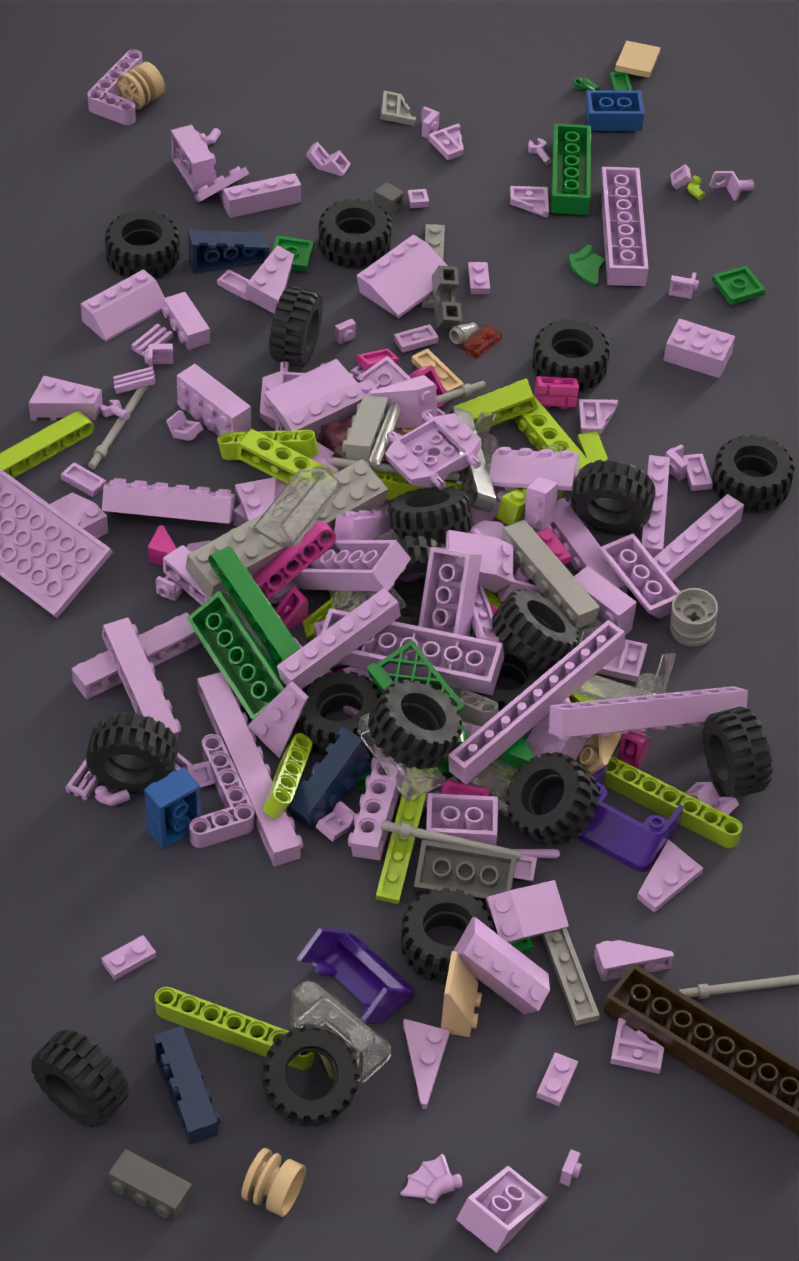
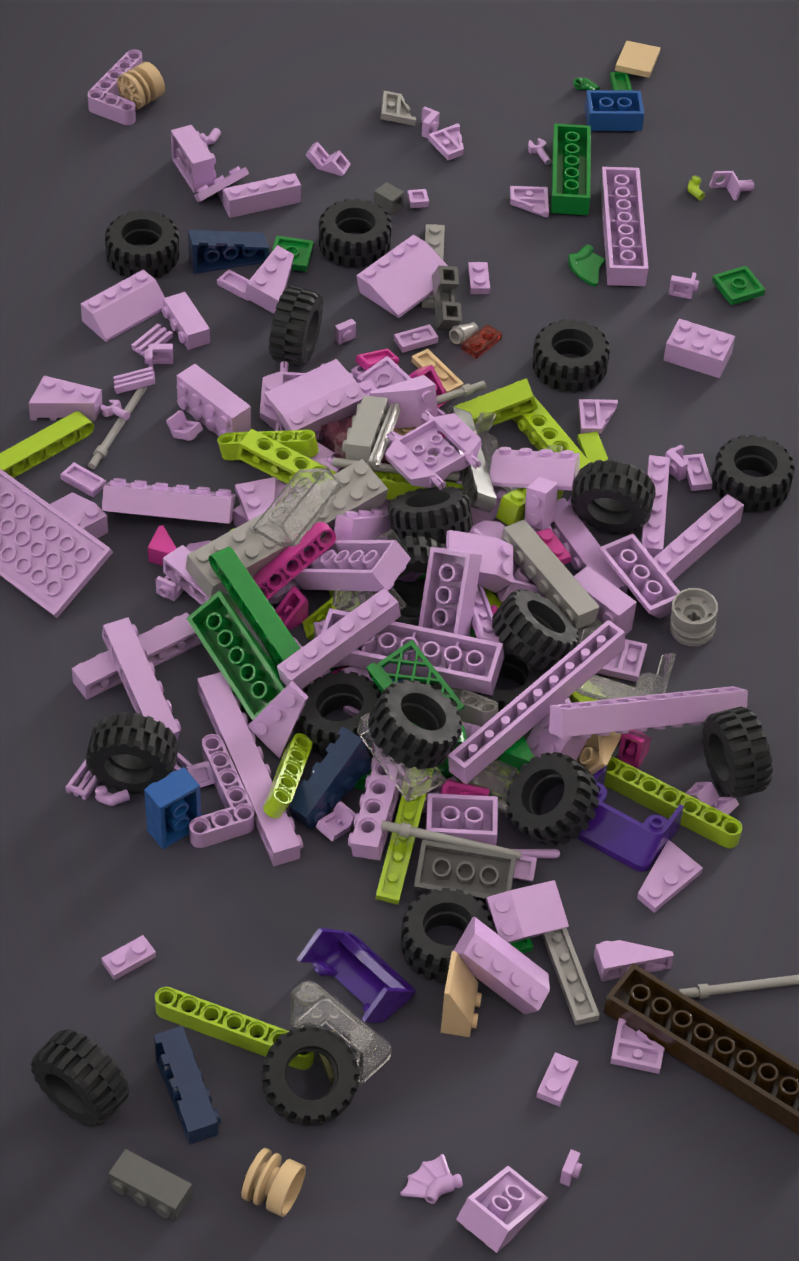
lavender wing [403,1019,450,1110] -> none
dark pink brick [534,376,579,410] -> none
lavender plate [670,164,691,190] -> none

